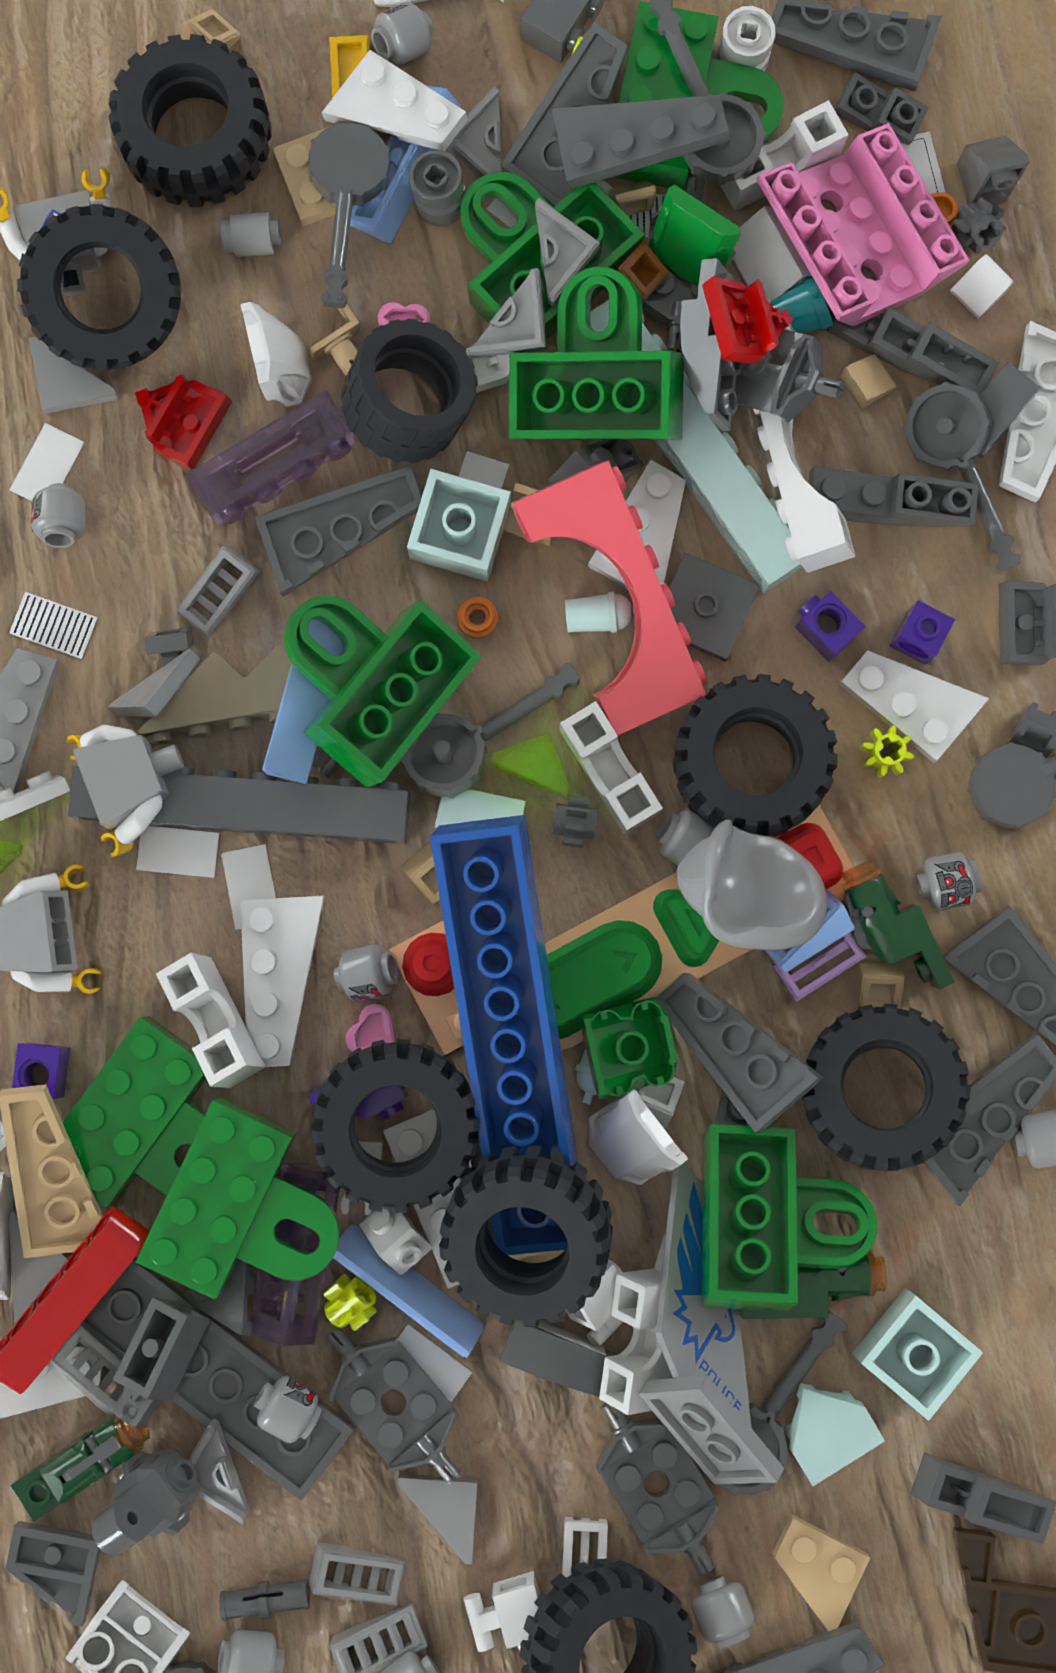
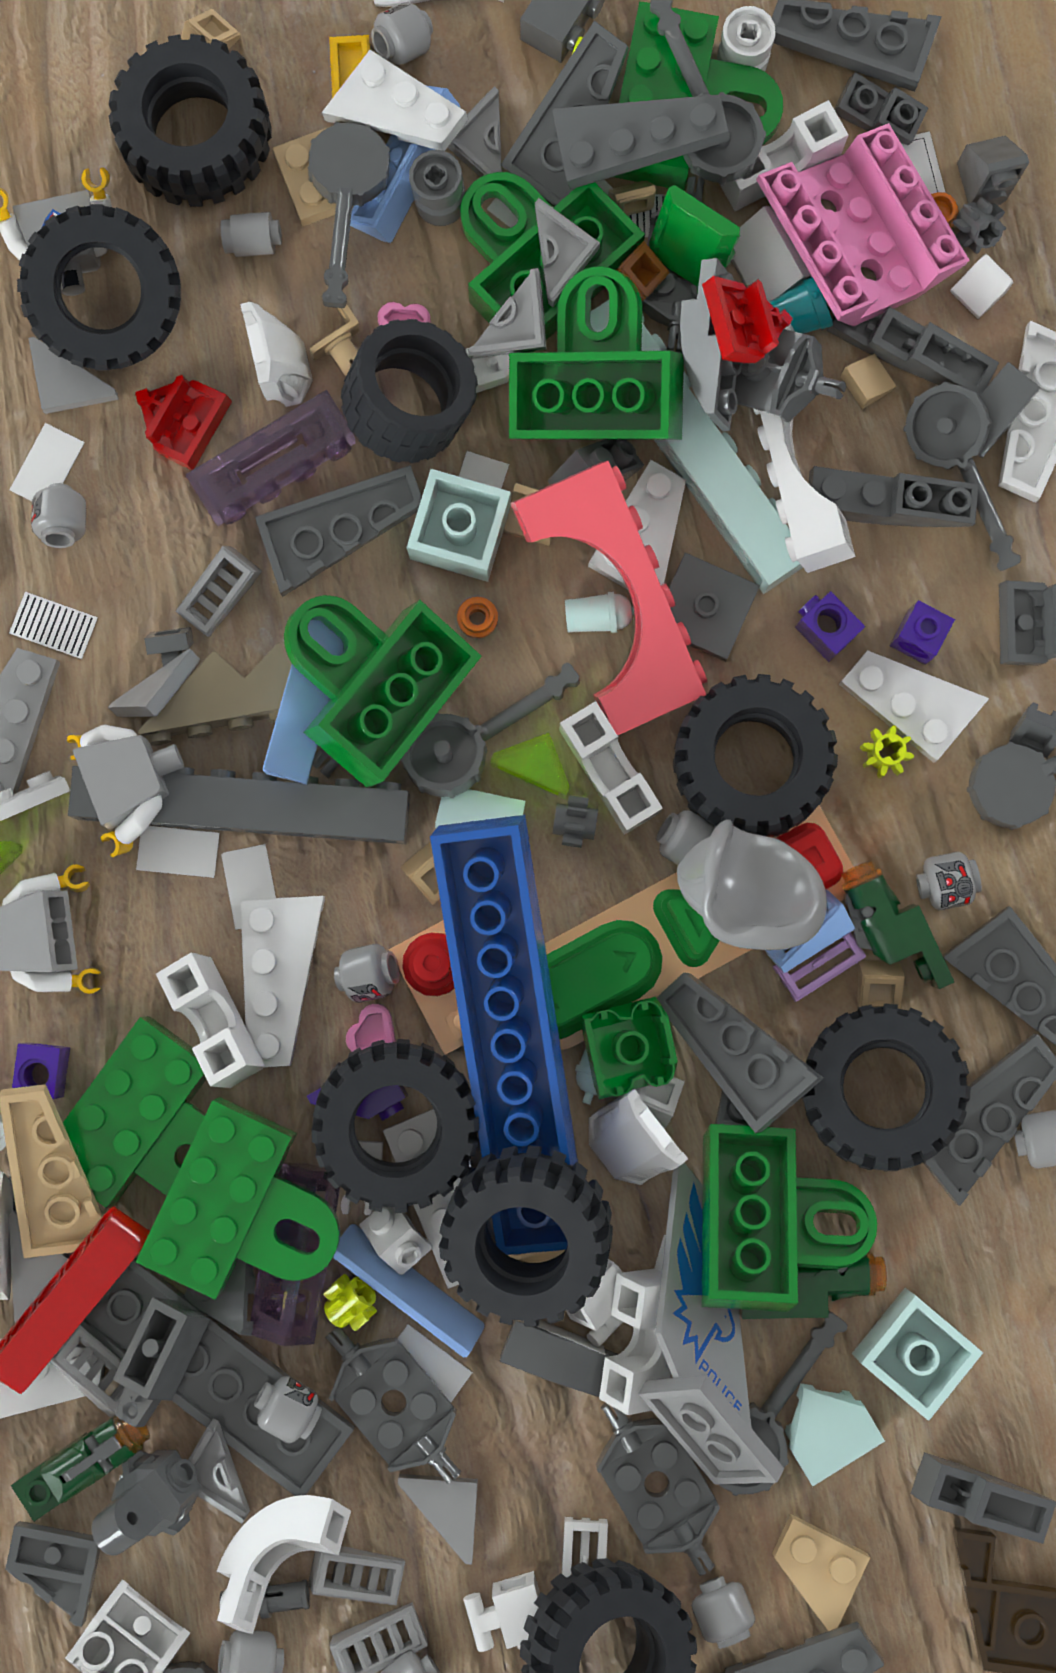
none -> white arch [217,1495,351,1634]

